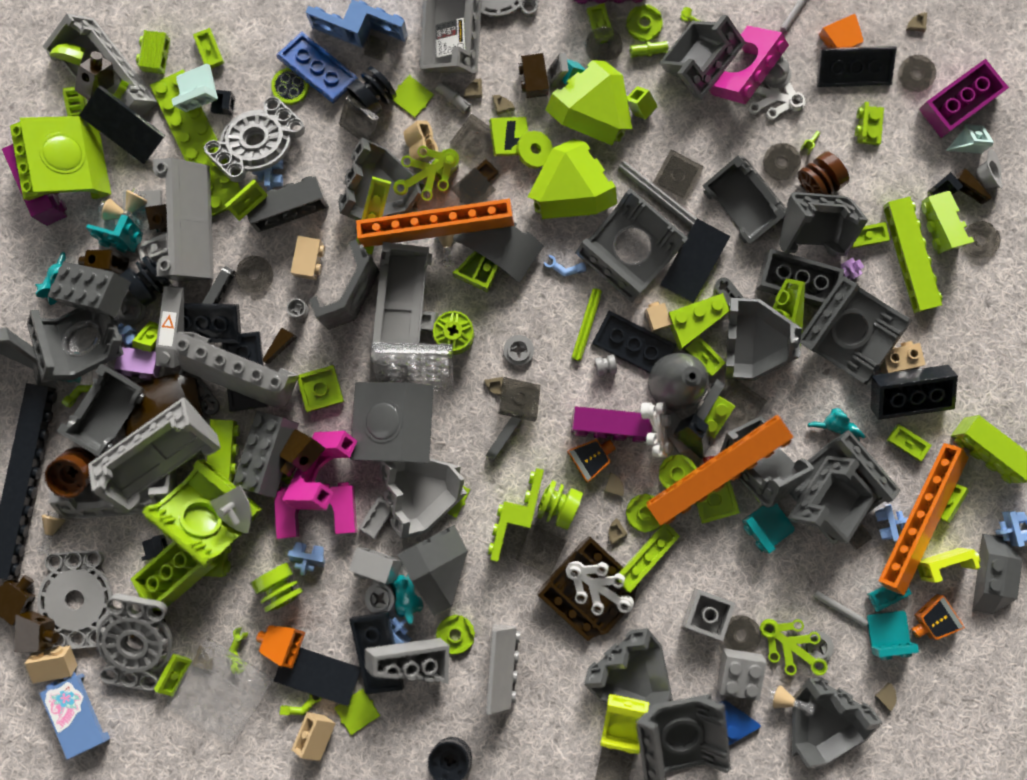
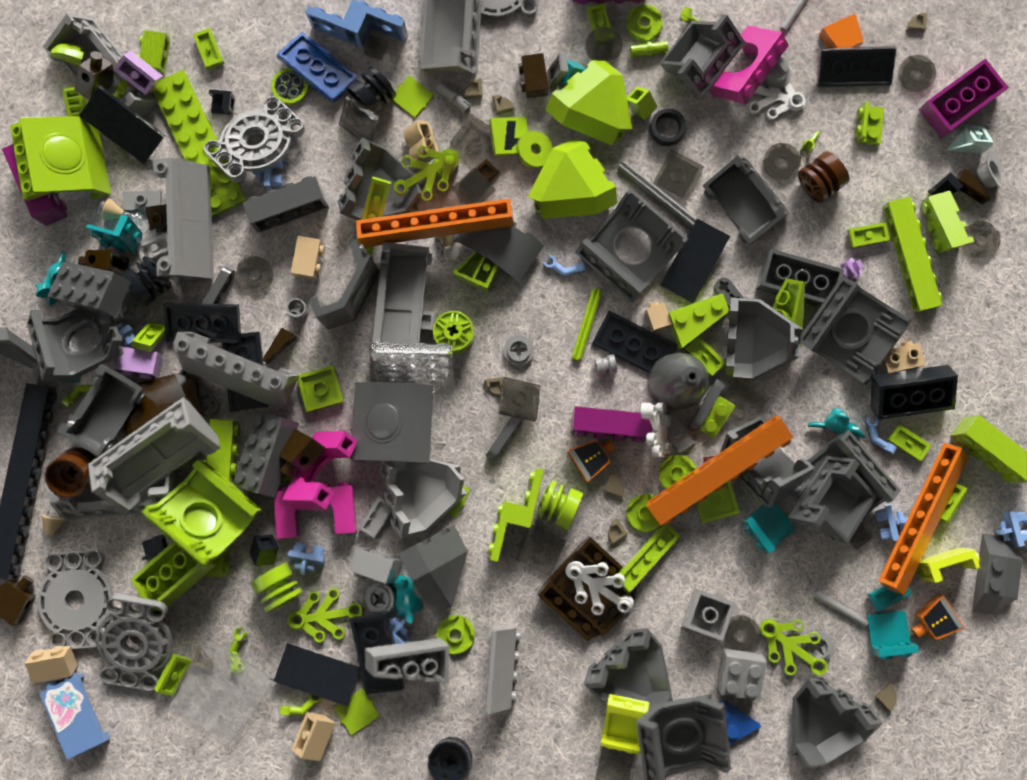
dark brown torso [14,611,60,652] -> none
tan piece [114,187,148,225] -> none
light grey slope [156,286,184,368] -> none
light aqua bracket [172,64,218,112] -> none
light grey shield [210,485,252,534] -> none
lime plate [225,179,268,221] -> none
orange torso [256,625,306,668] -> none
sticker [435,18,465,57] -> none
black slope [674,413,710,459] -> none
piece [769,686,816,716] -> none
dark grey windscreen [779,192,868,256] -> none
none -> lavender brick [113,51,163,95]
none -> black panel [249,534,279,566]
none -> lime plant [287,588,363,642]
none -> black tyre [649,108,686,146]
none -> light blue arm [865,416,897,454]

